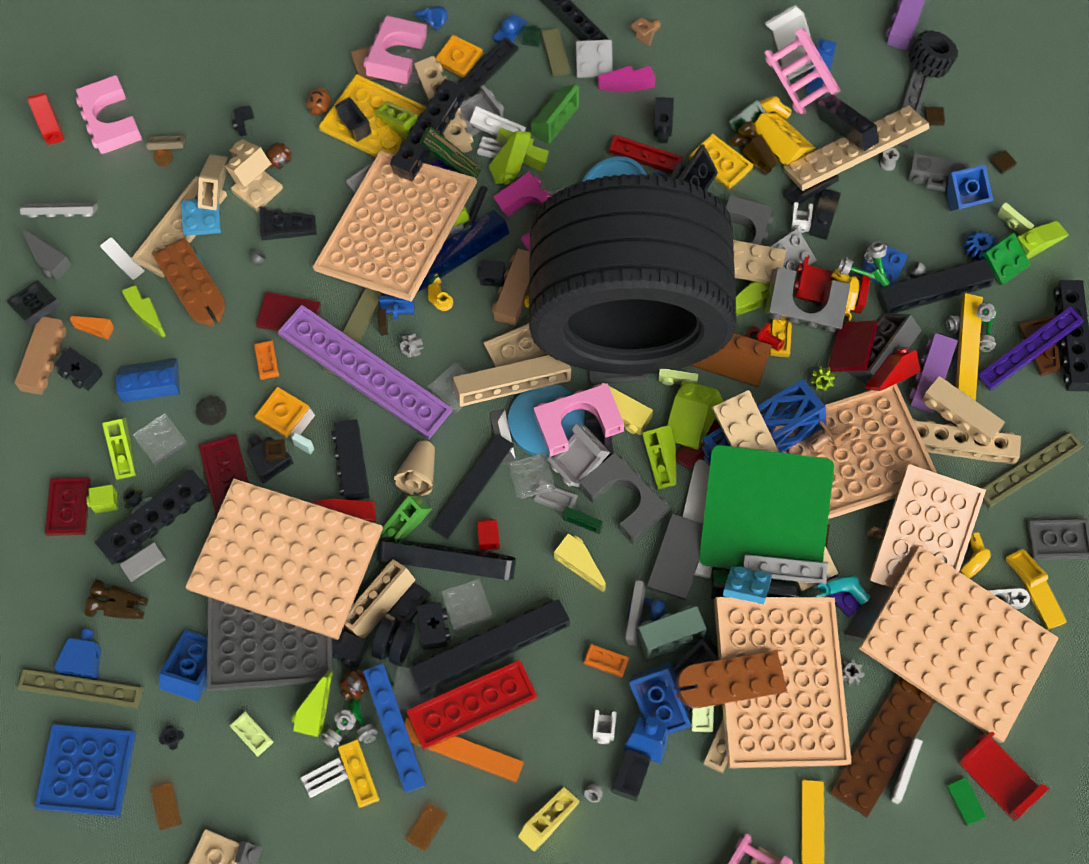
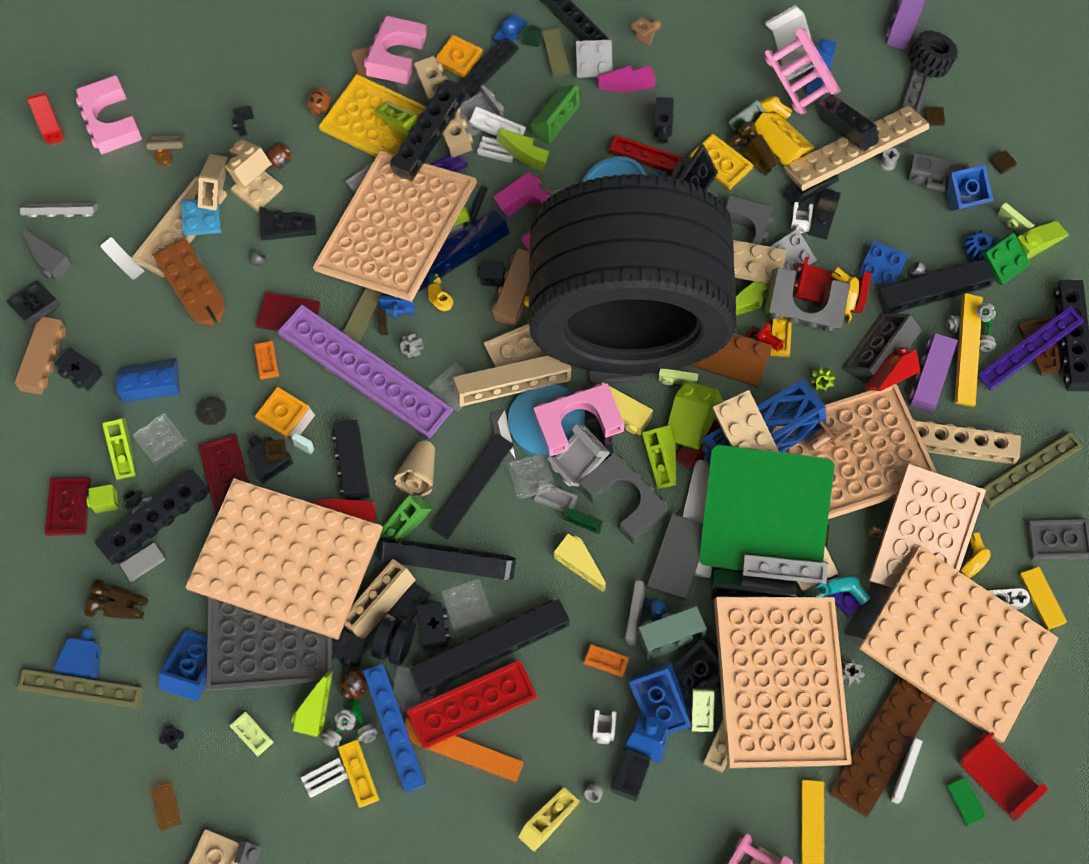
blue plate [35,724,136,817] -> none
orange slope [70,316,114,340] -> none
lime slope [122,285,166,337] -> none
black panel [335,97,372,142] -> none
clear orange tile [406,803,448,852] -> none
blue piece [414,6,447,30] -> none
dark green tile [419,127,482,179] -> none
red brick [477,519,500,551] -> none
lime slope [489,131,531,184] -> none
dark orange plate [674,650,787,709] -> none
dark azure plate [723,566,772,605] -> none
dark red tile [828,320,878,372] -> none
plant [837,241,890,287] -> none
tan brick [922,376,1005,446] -> none
yellow tile [1006,549,1048,588] -> none

